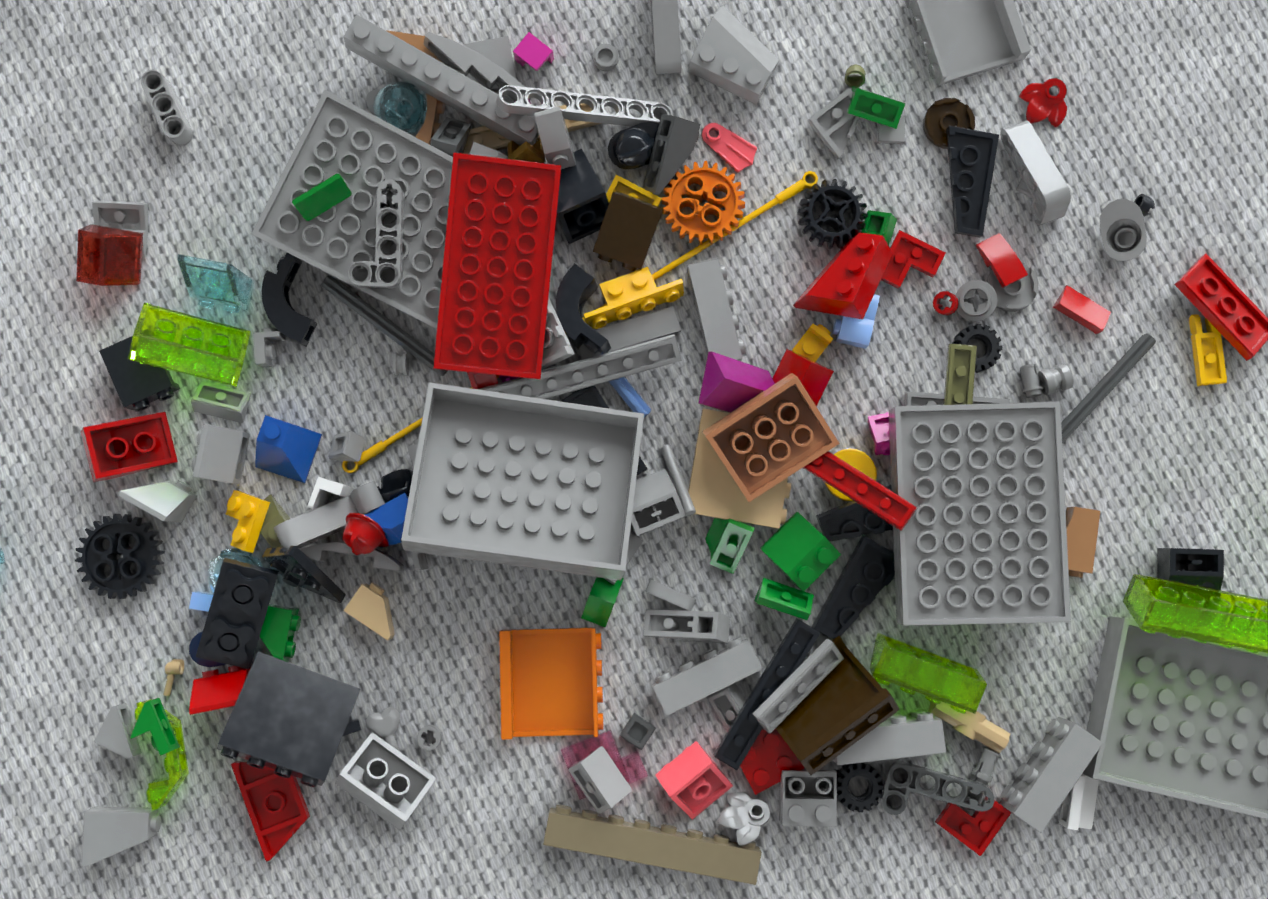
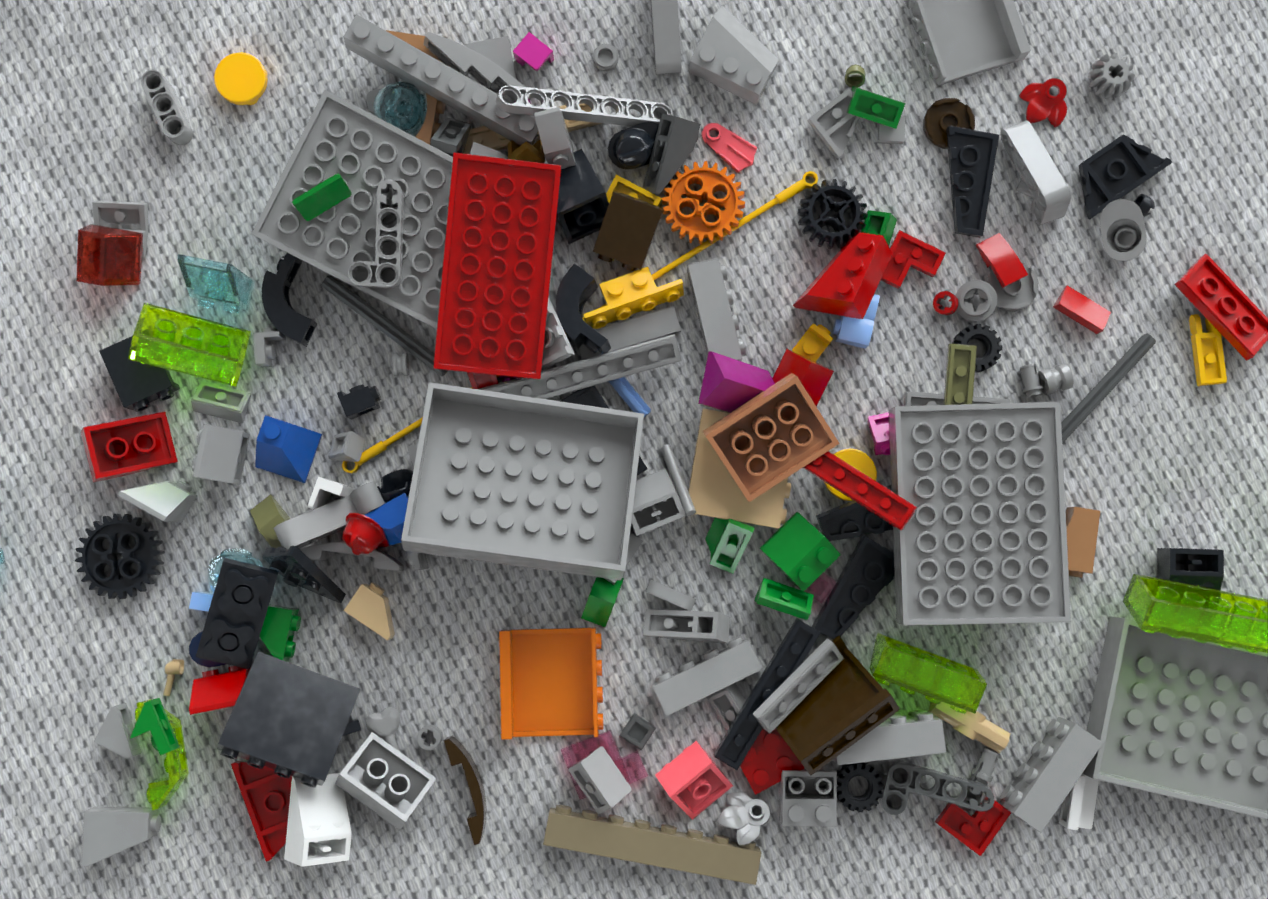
yellow plate [225,490,270,553] -> none
none -> yellow tile [214,52,268,105]
none -> white slope [284,773,352,867]
none -> black brick [337,384,381,420]
none -> dark brown slope [444,735,487,845]
none -> clear pink tile [805,572,837,604]
none -> black wing [1078,134,1173,220]
none -> light grey gear [1088,53,1135,99]

